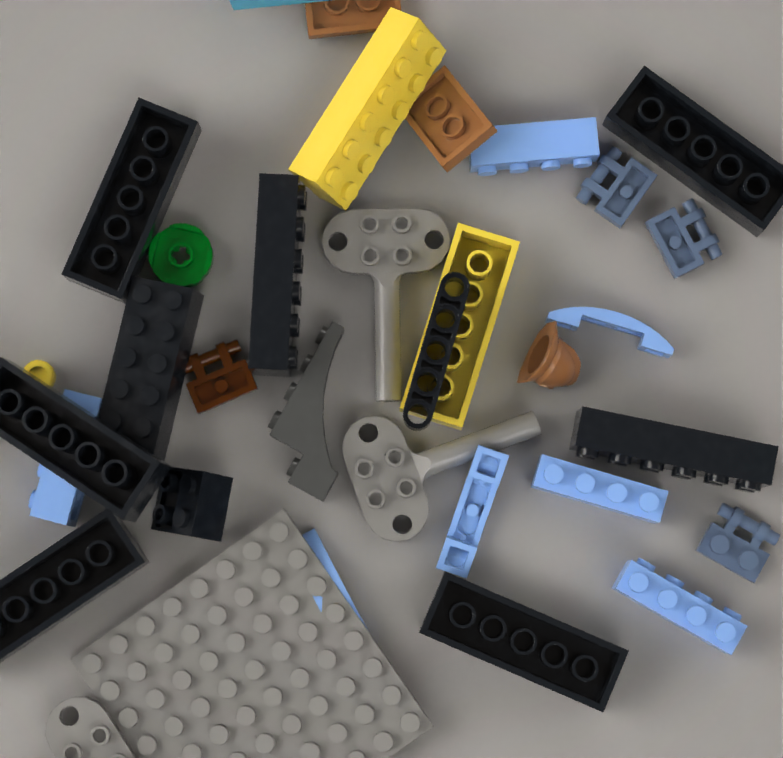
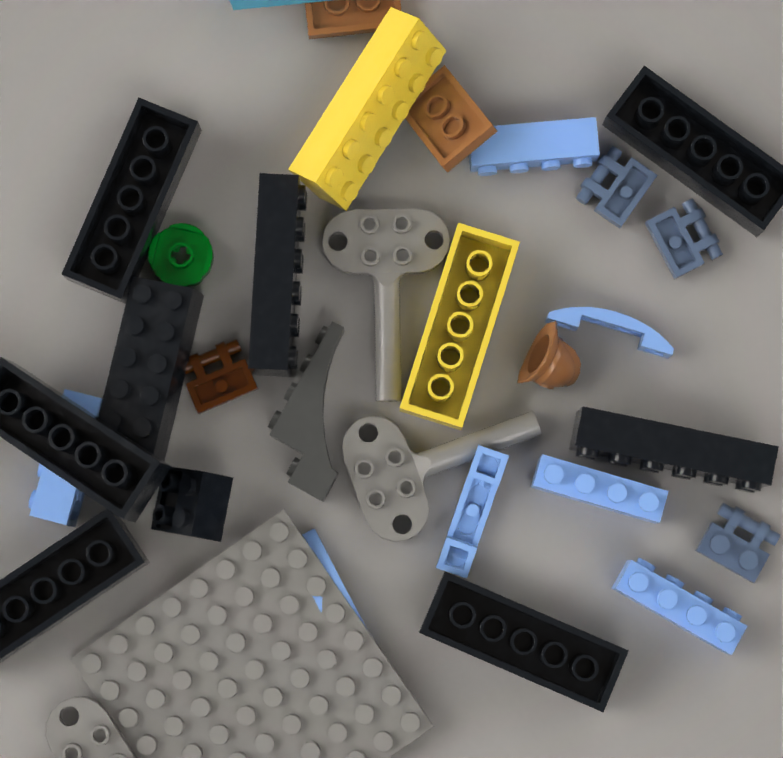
light yellow tile [24,360,56,387] -> none
black beam [403,272,470,431] -> none

